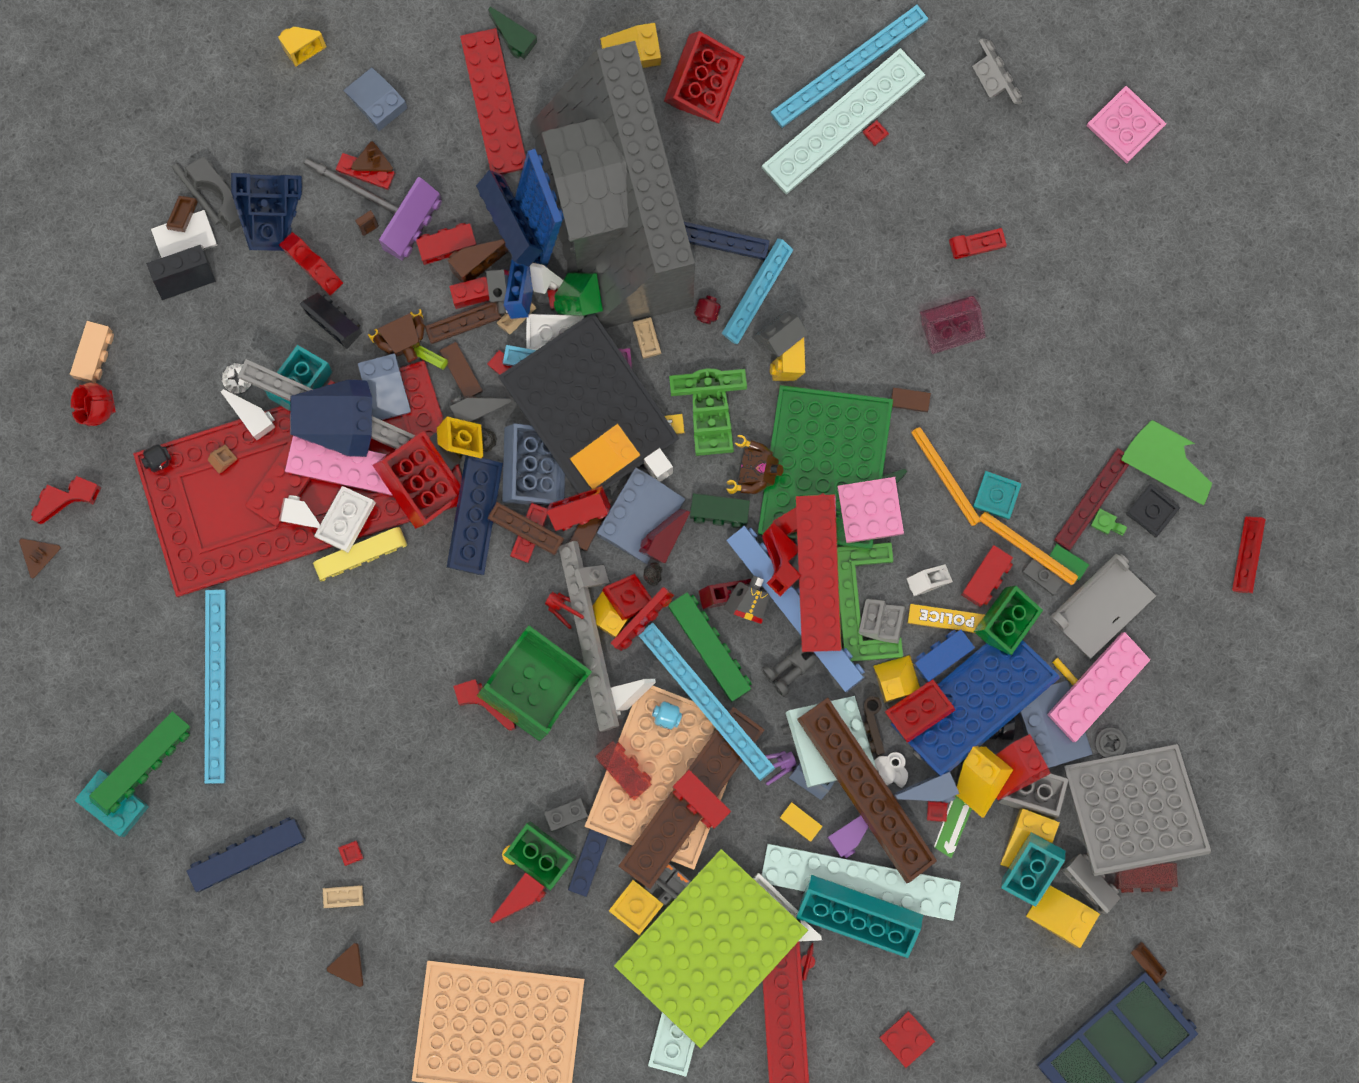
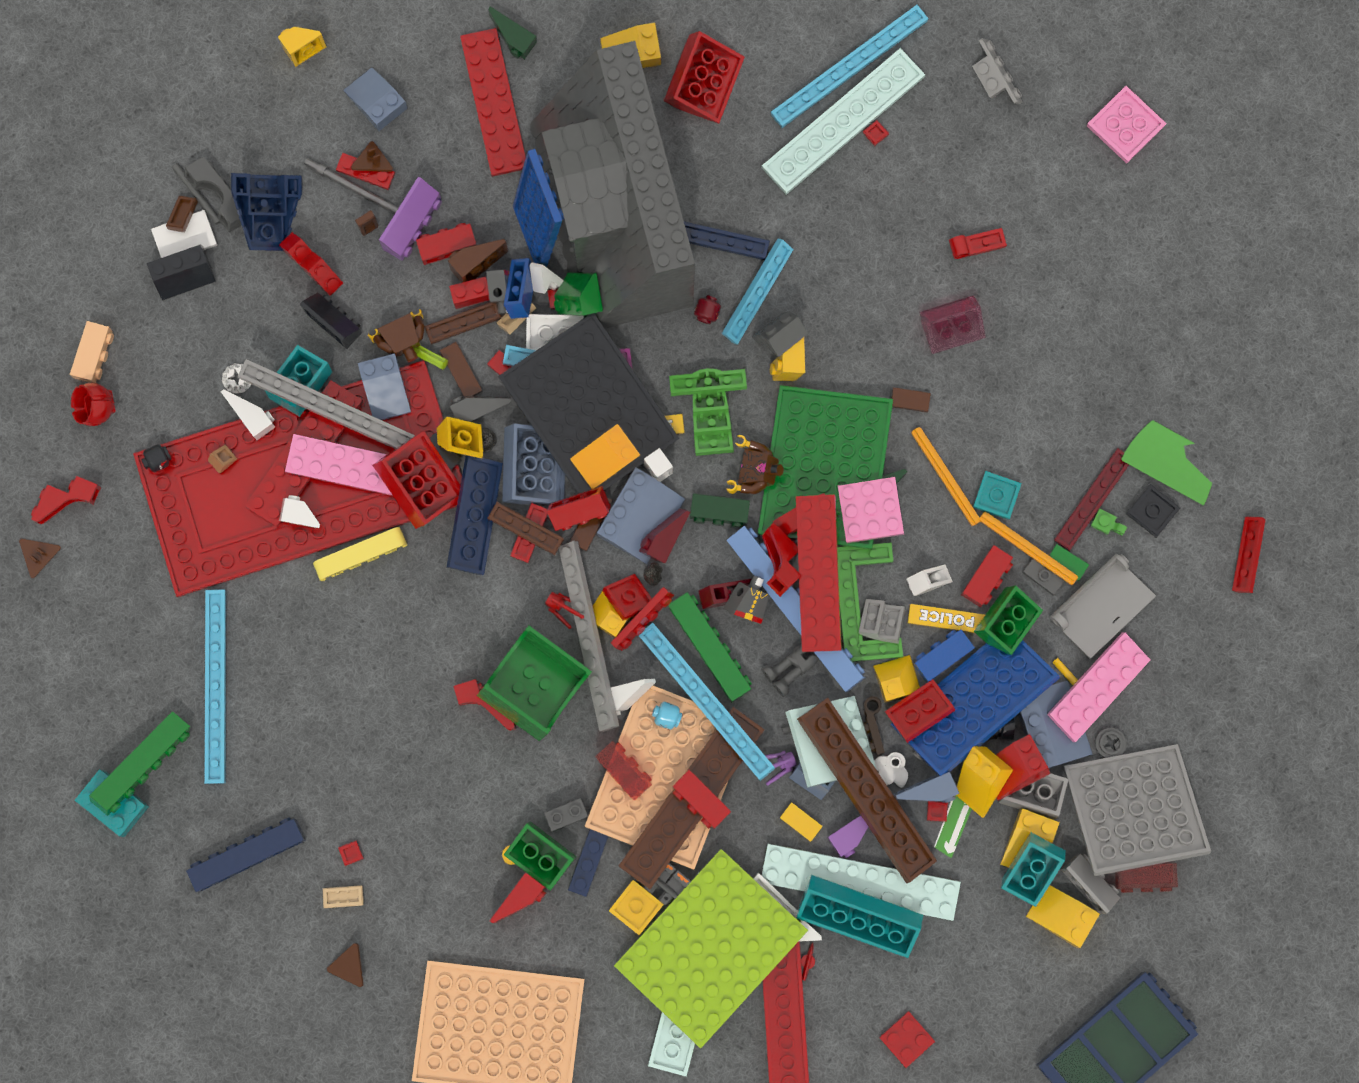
dark blue wedge [290,379,372,457] -> none
white plate [314,486,376,553] -> none
dark blue brick [476,170,543,267] -> none
light grey plate [574,565,610,589] -> none
tan plate [633,317,661,359] -> none
reddish brown tile [1131,942,1167,984] -> none

